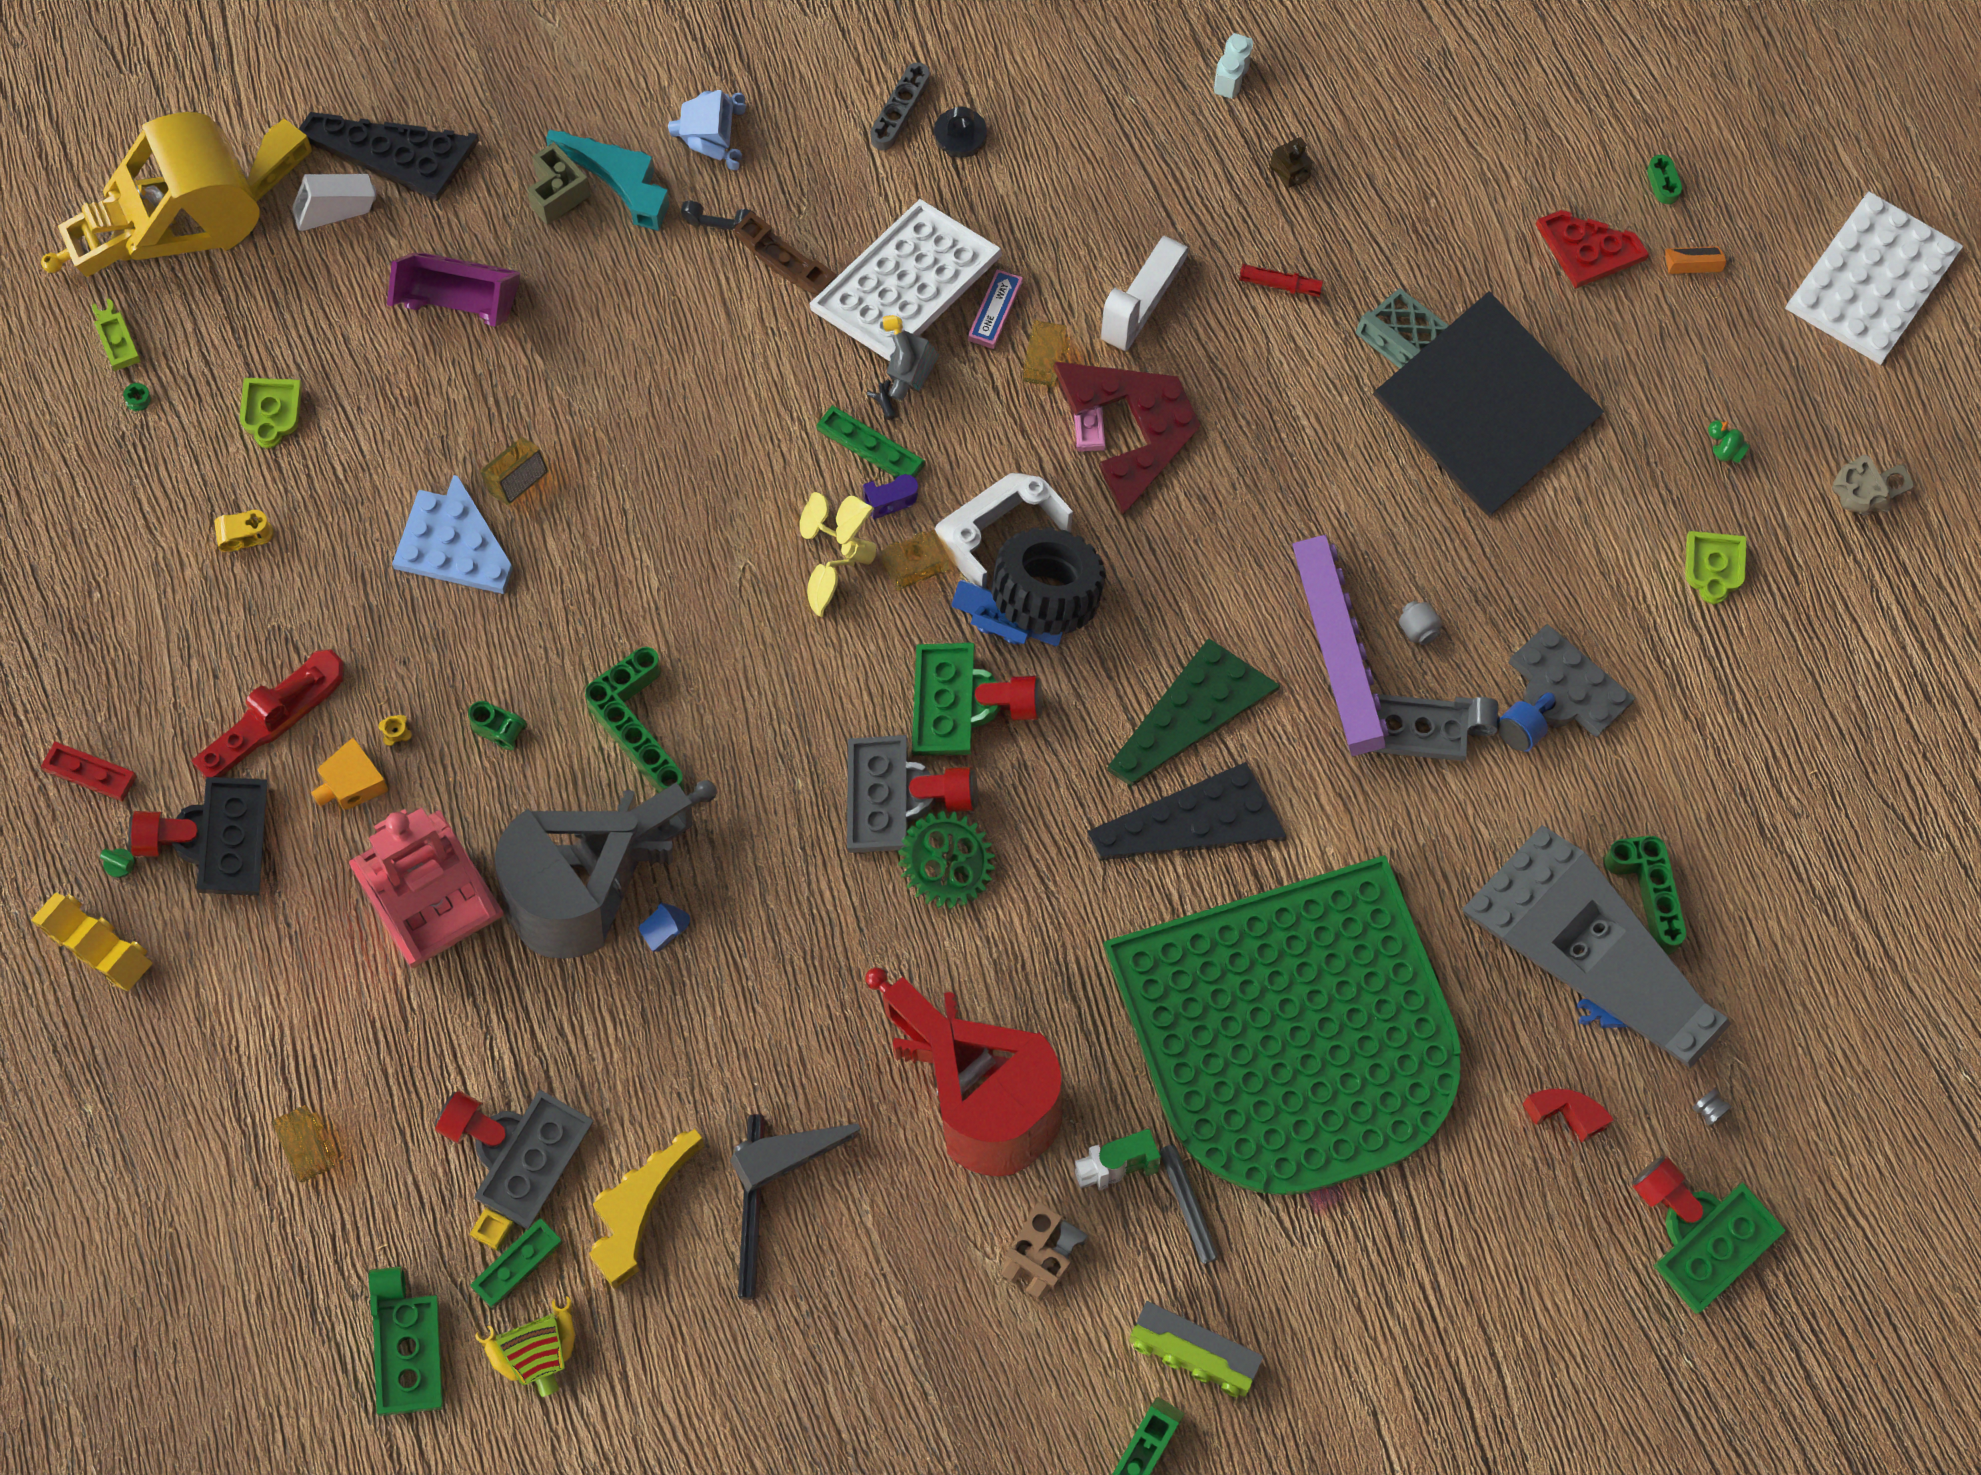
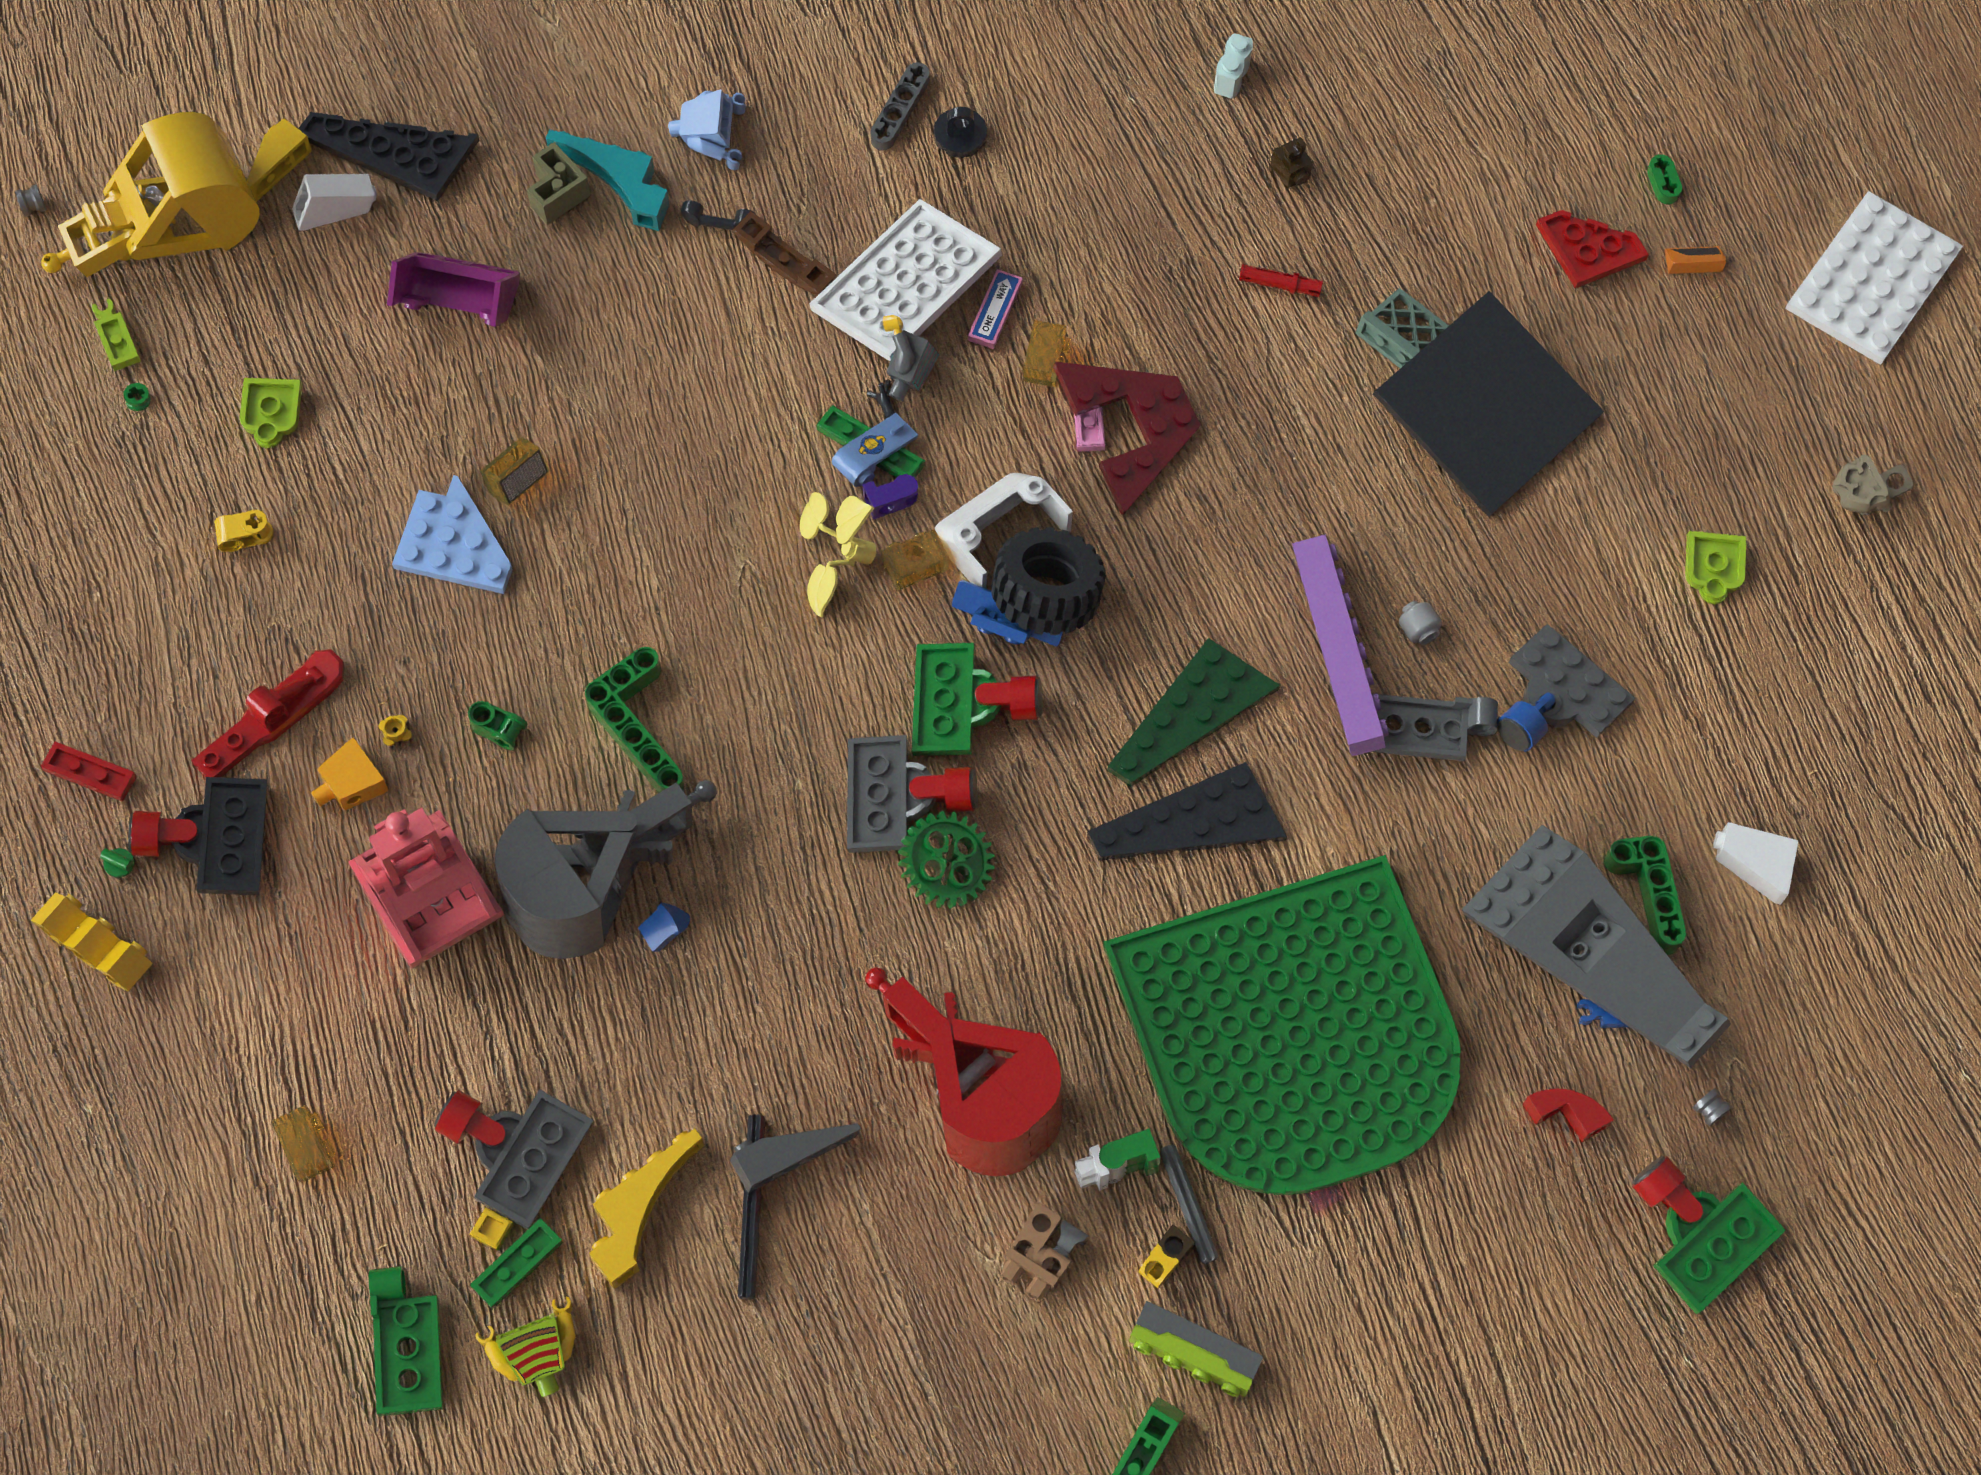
white beam [1101,236,1189,351] -> none
green animal [1708,420,1750,464] -> none
none -> flat silver wheel [15,184,47,217]
none -> medium blue door [832,413,918,487]
none -> leg [1138,1224,1195,1288]
none -> white slope [1713,822,1798,905]

